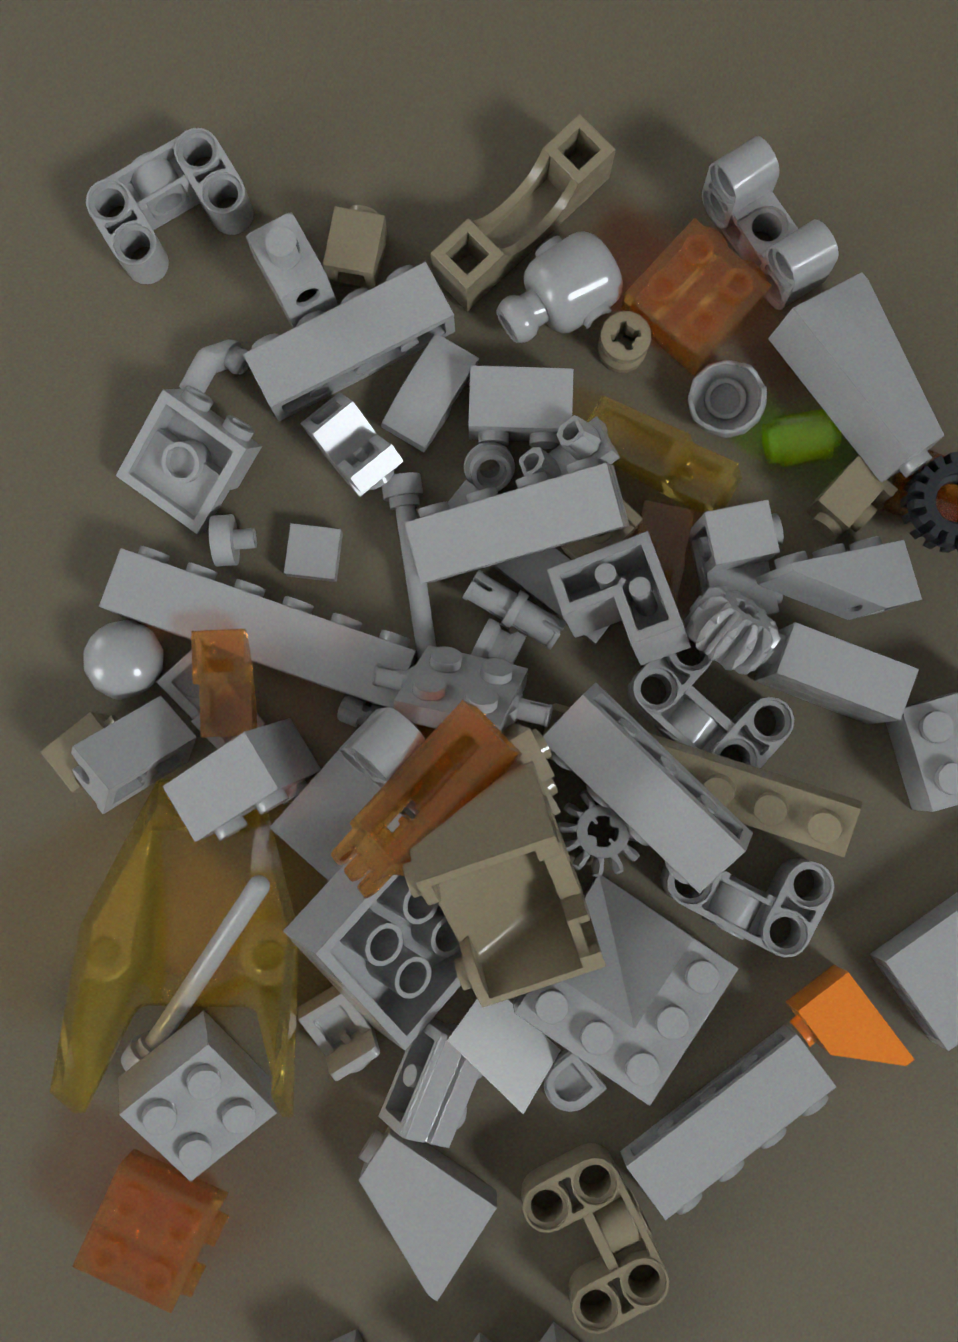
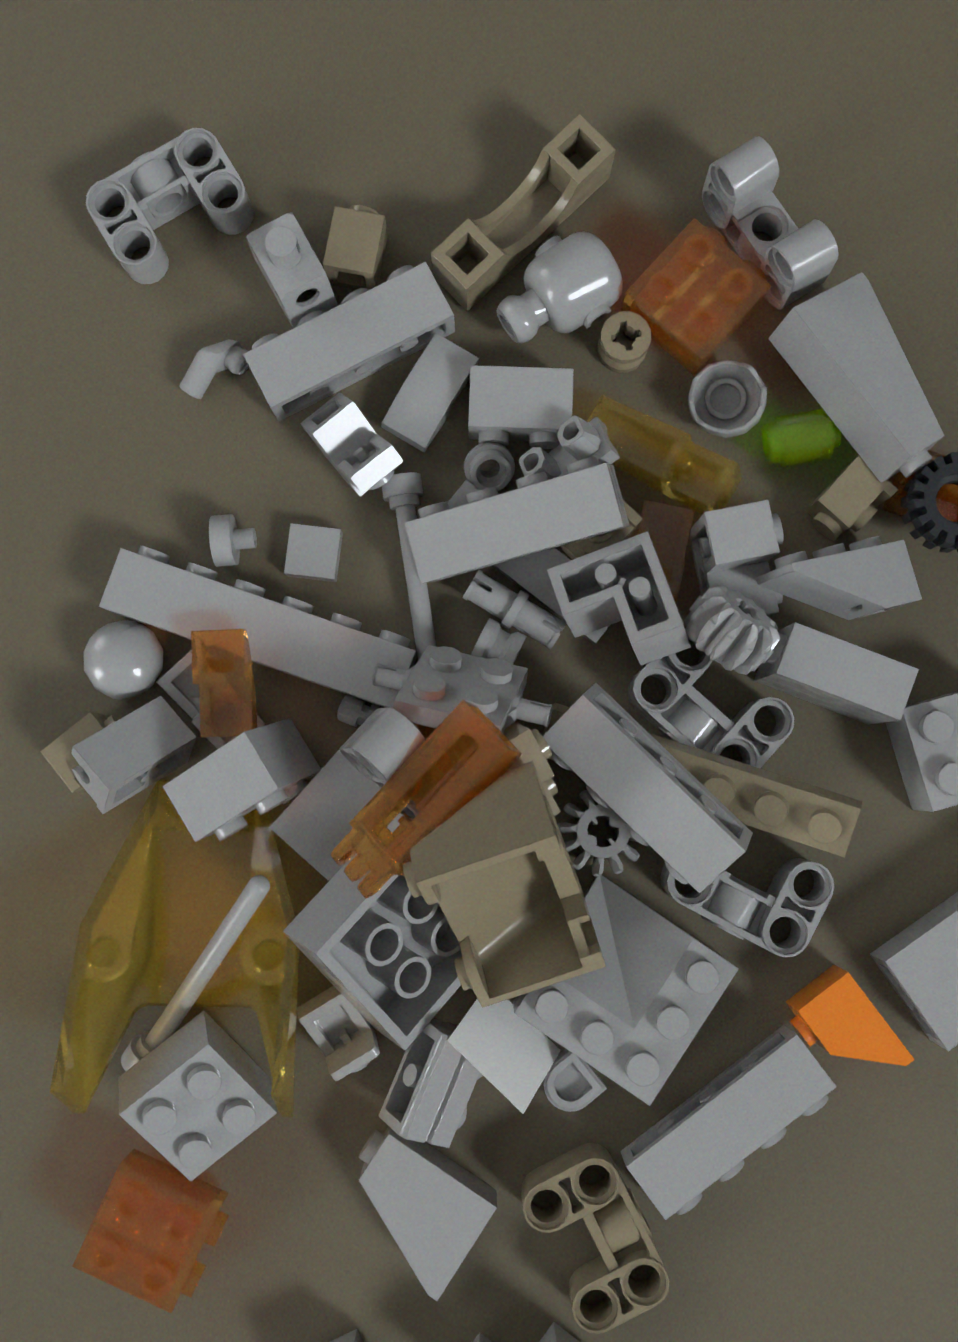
light grey plate [116,386,262,534] -> none

